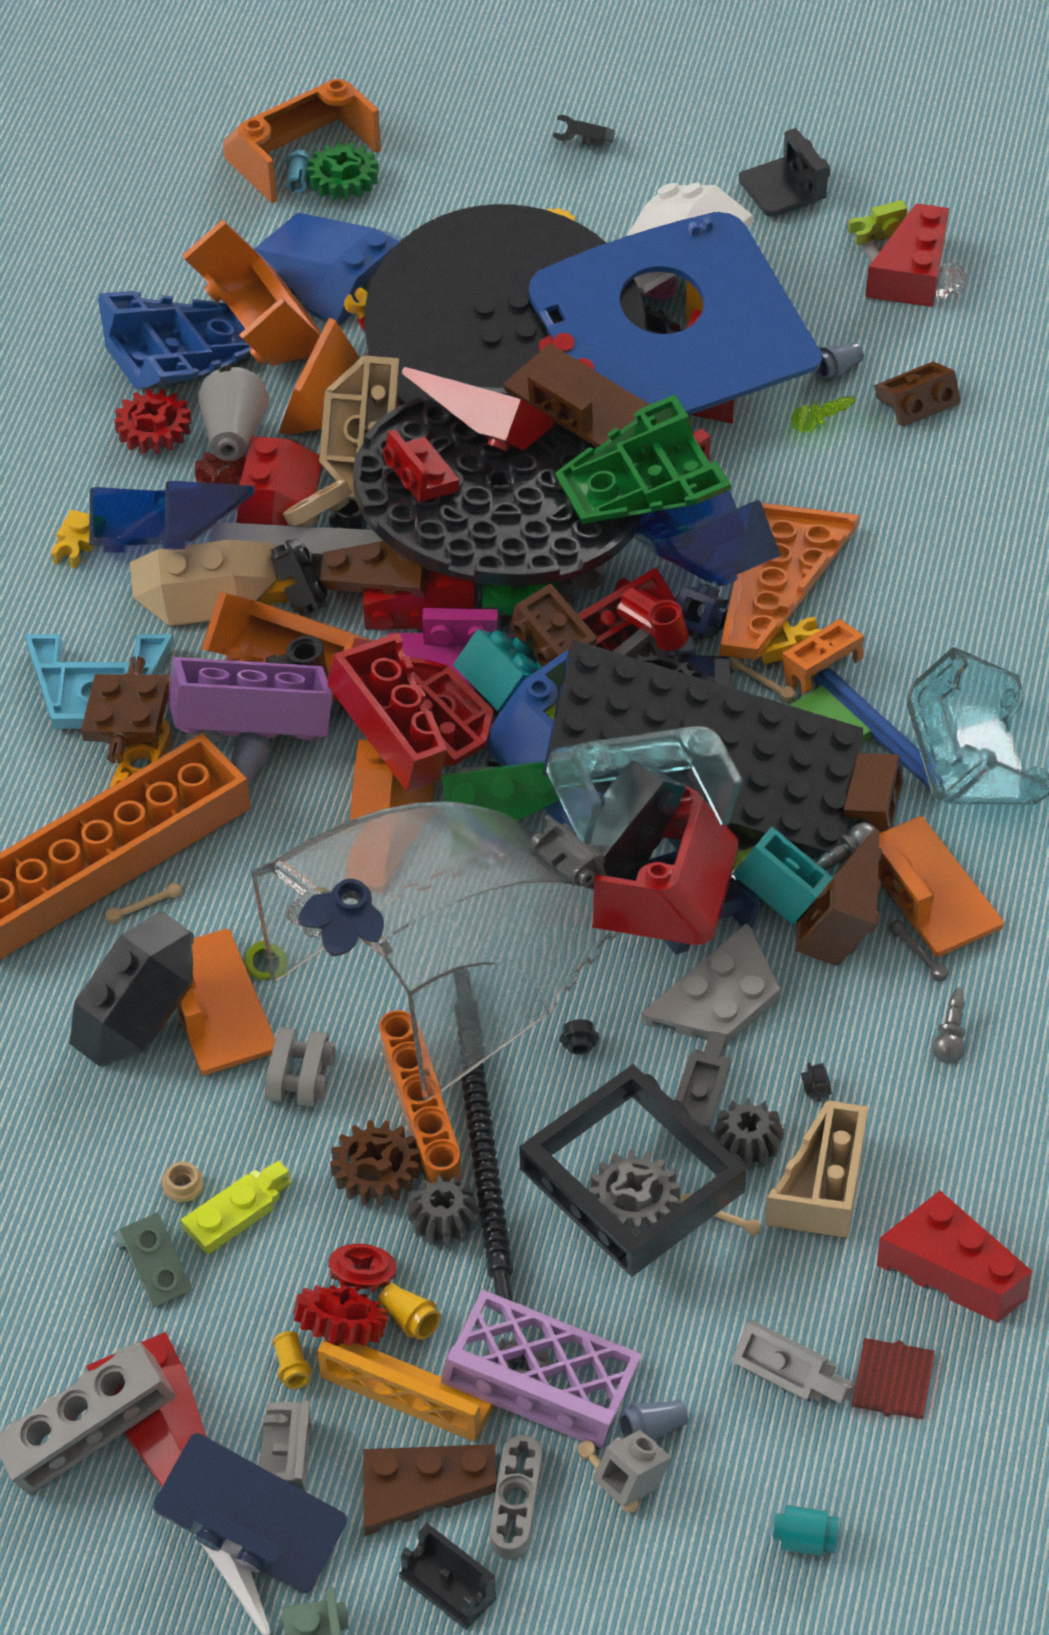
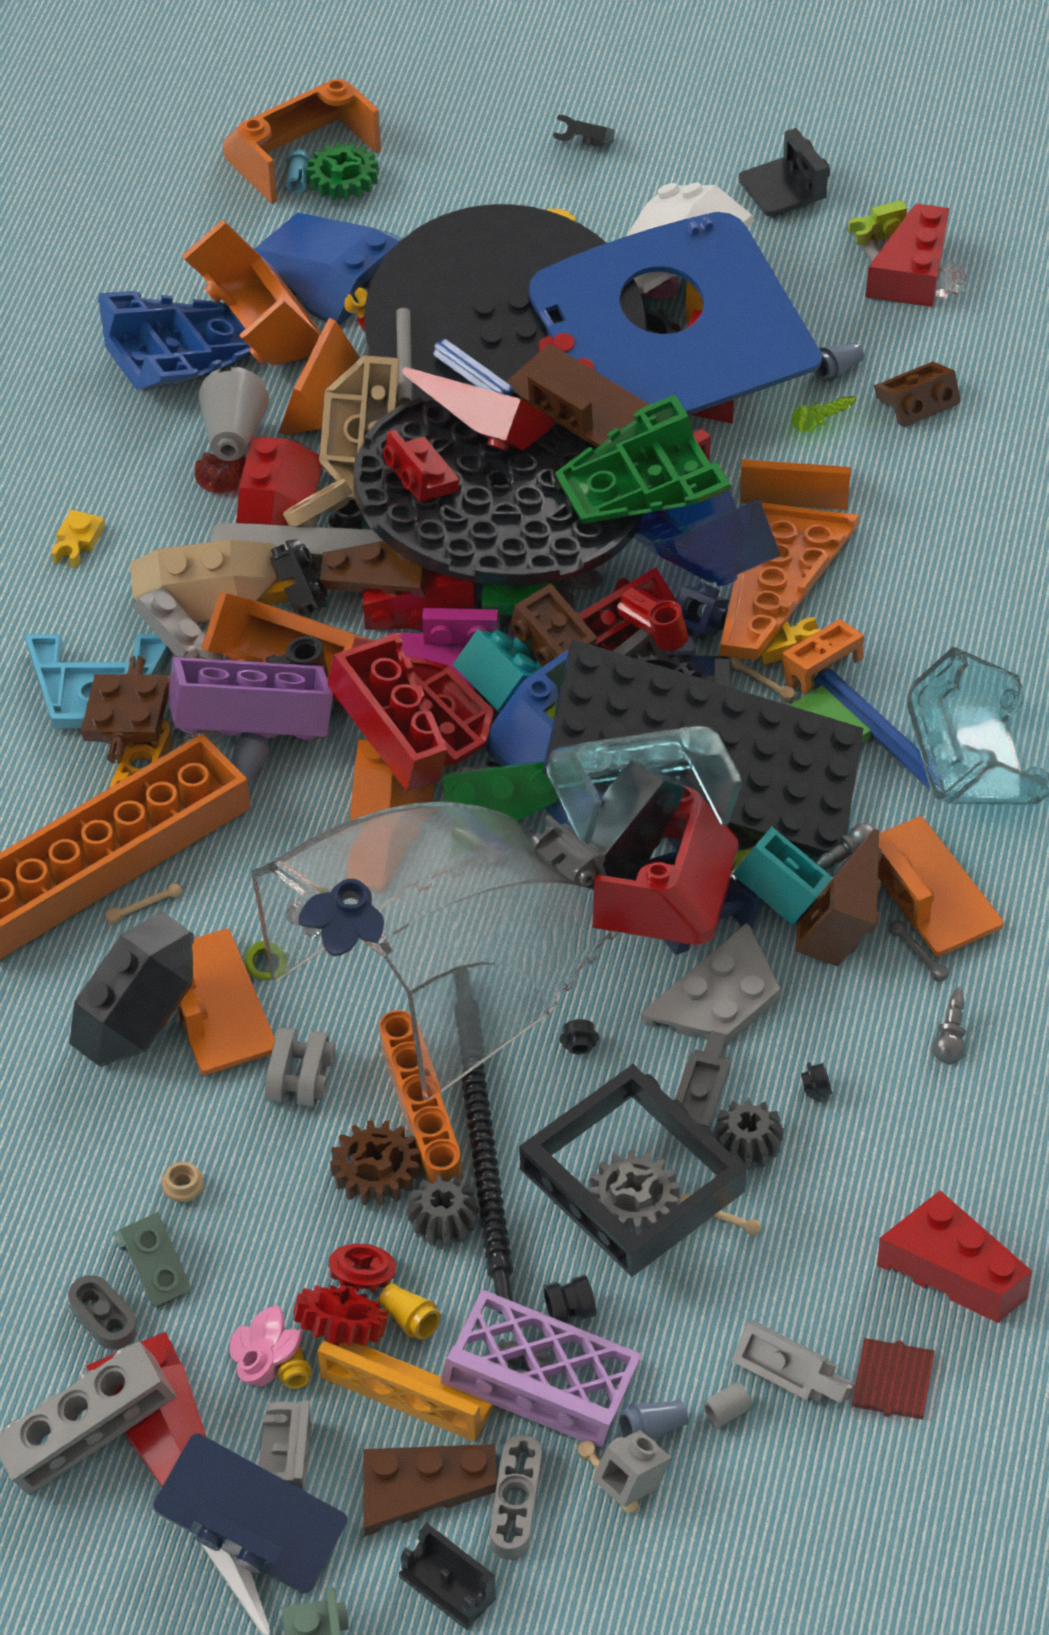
clear blue windscreen [89,481,255,553] -> none
red gear [114,389,192,454] -> none
neon yellow hinge [180,1161,291,1254] -> none
tan wedge [765,1100,868,1238] -> none
teal brick [773,1505,839,1556] -> none
reddish brown hinge [844,753,904,833] -> none
none -> dark grey plate [68,1275,137,1349]
none -> light grey hinge [133,586,224,660]
none -> bright pink plate [229,1305,303,1387]
none -> light grey bar [396,308,412,405]
none -> axle [433,339,514,397]
none -> black wheel [543,1275,596,1323]
none -> light grey hinge [703,1382,752,1428]
none -> orange slope [740,459,851,510]

